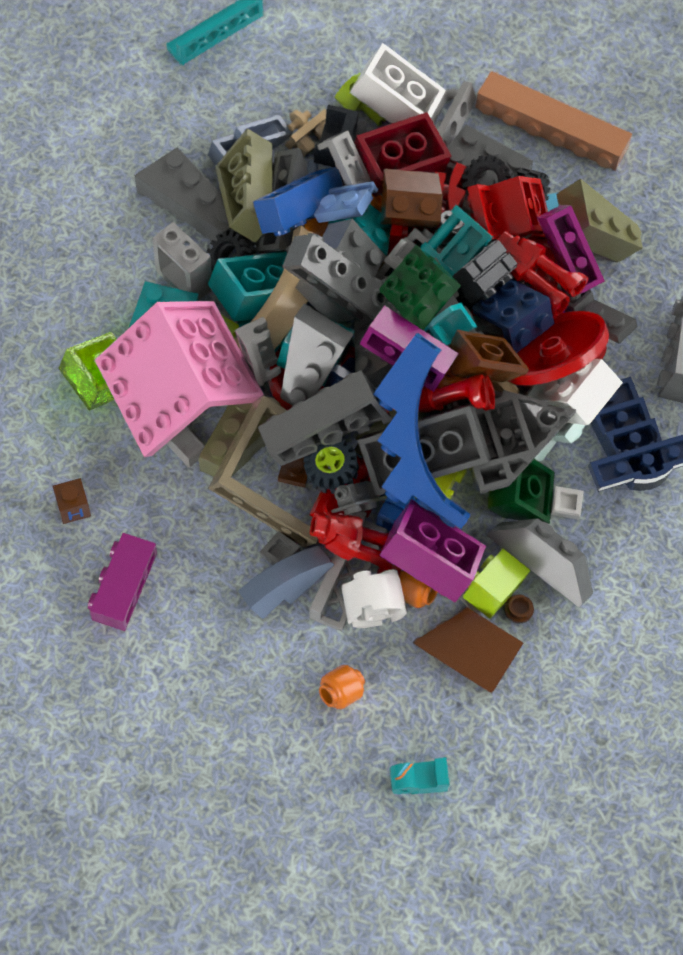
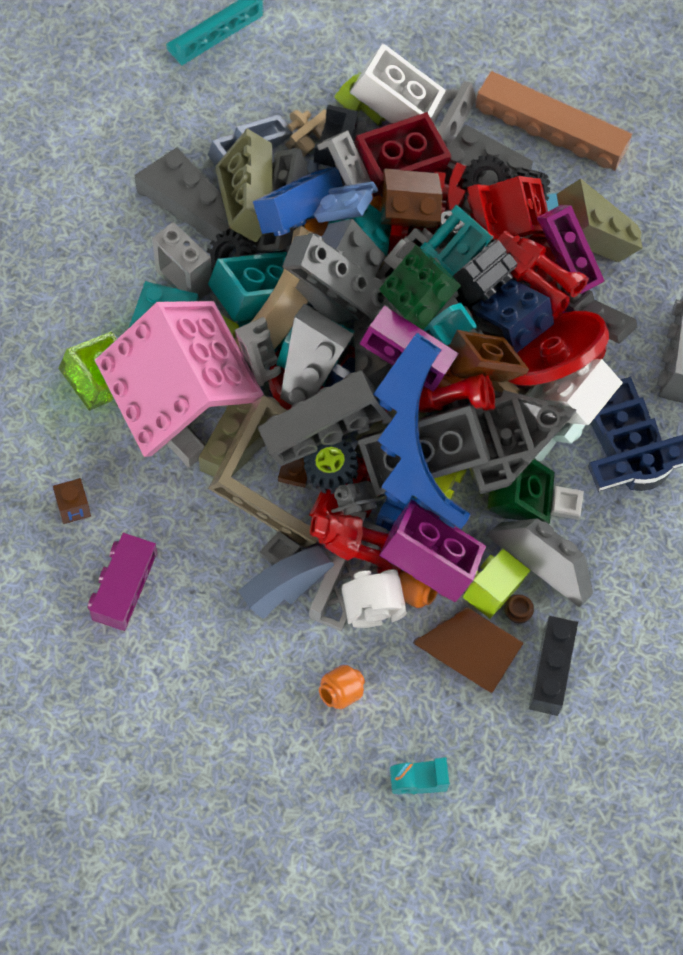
none -> black brick [529,615,578,716]

